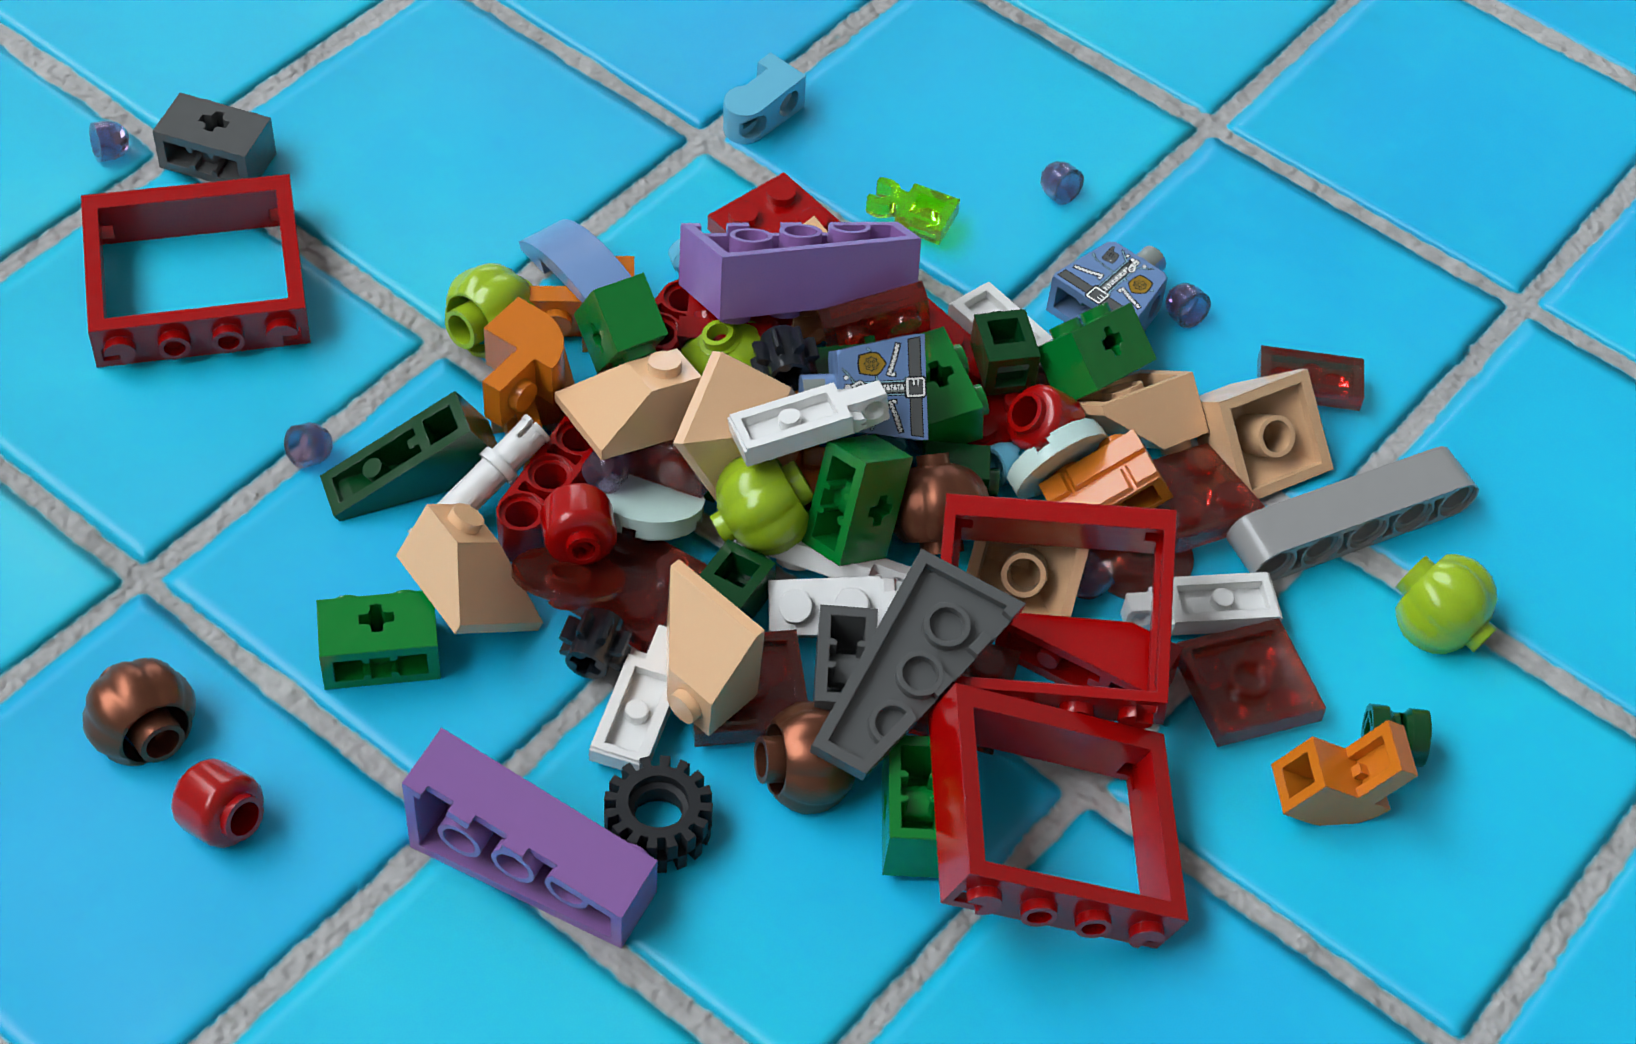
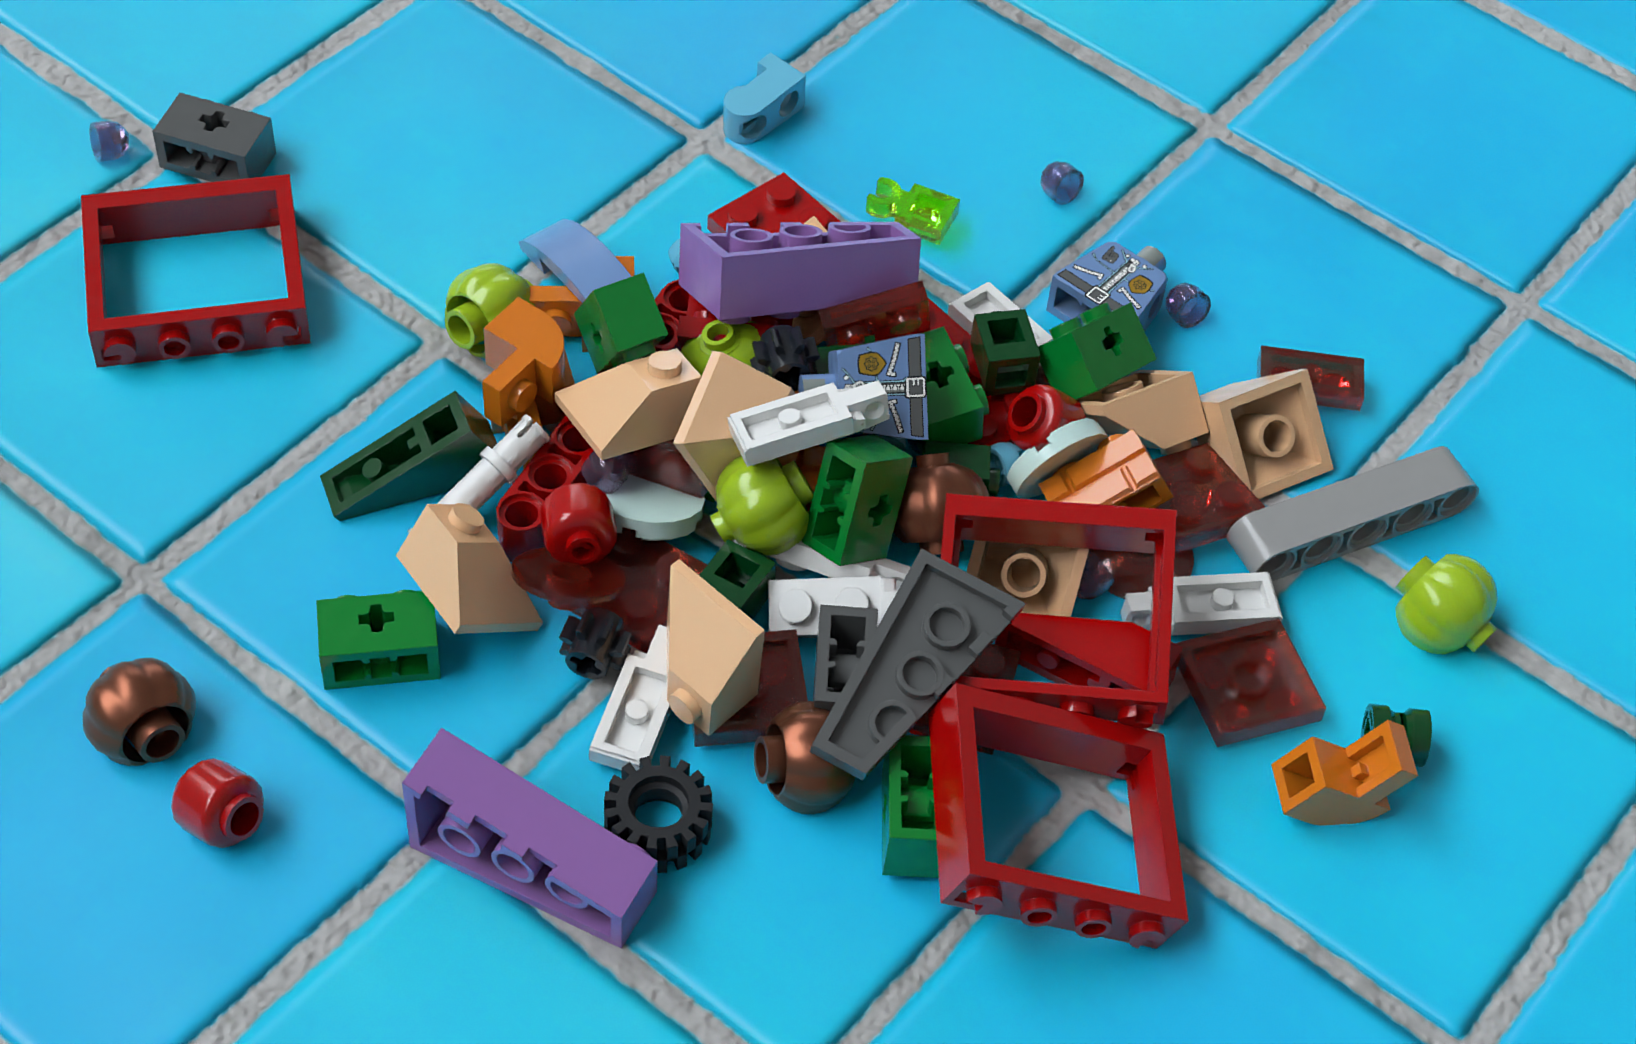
hinge [284,422,333,468] -> none

